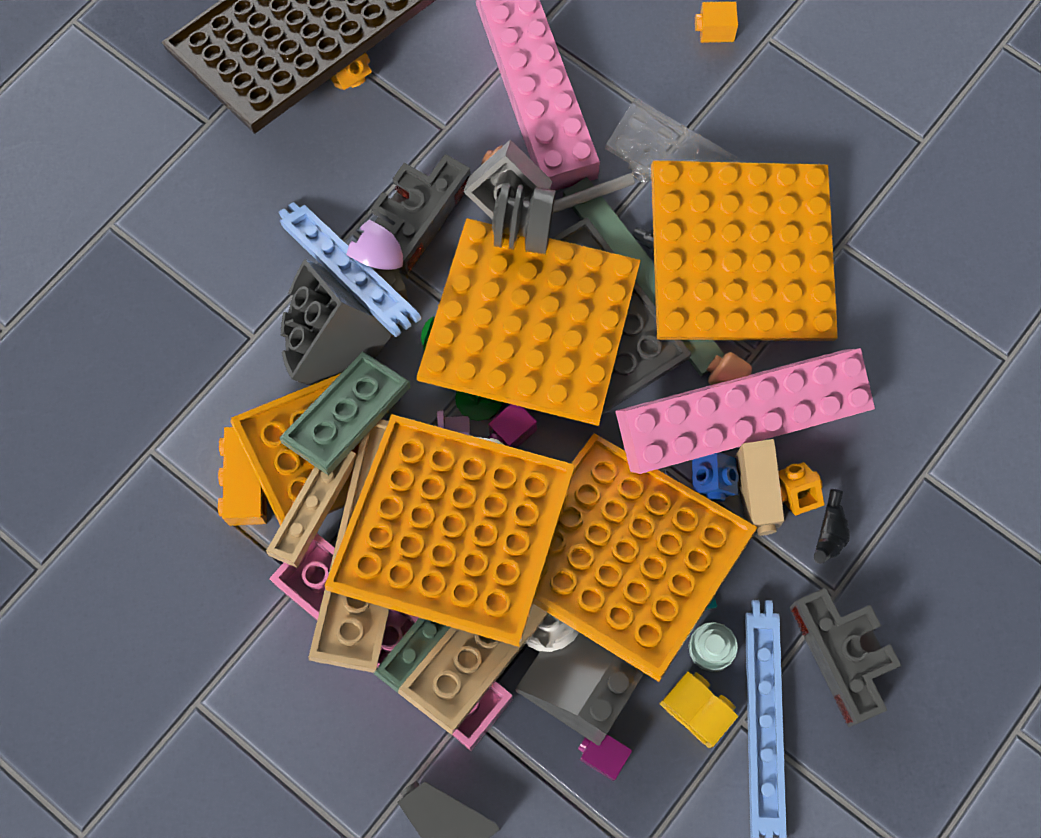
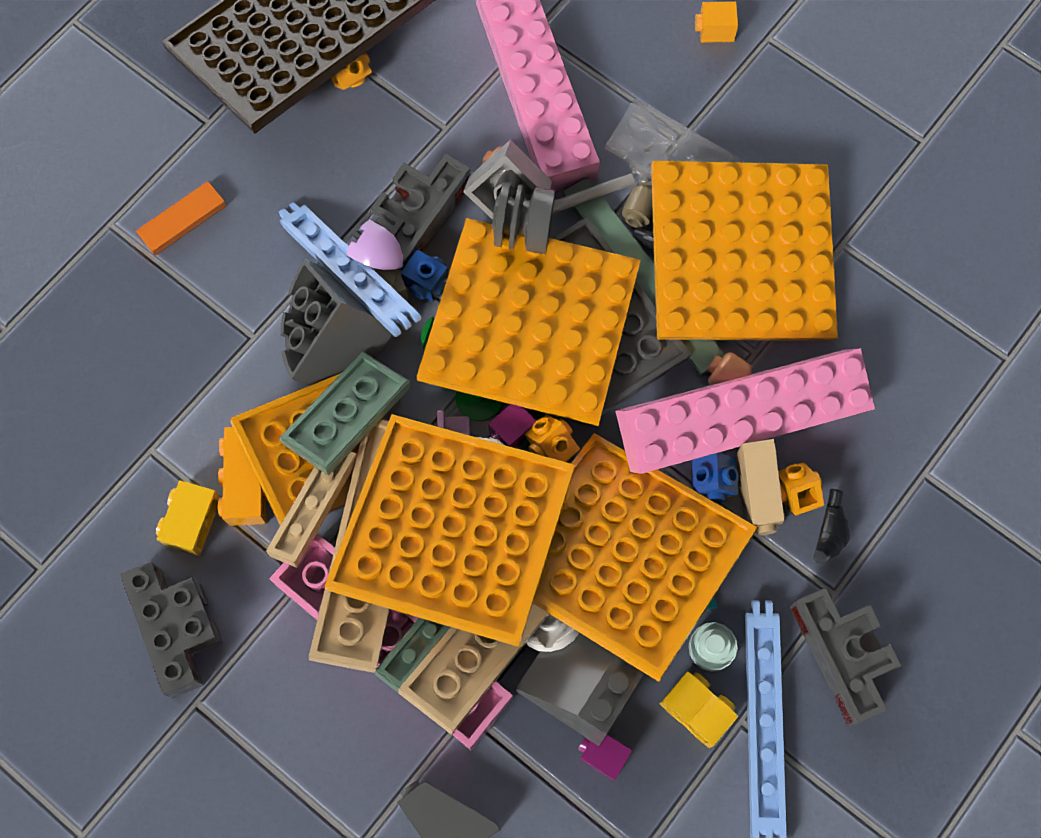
none -> dark grey piece [120,561,223,698]
none -> orange tile [136,181,227,256]
none -> yellow brick [156,480,221,557]
none -> blue brick [401,250,449,302]
none -> light orange brick [524,414,580,462]
none -> dark tan brick [622,182,653,228]

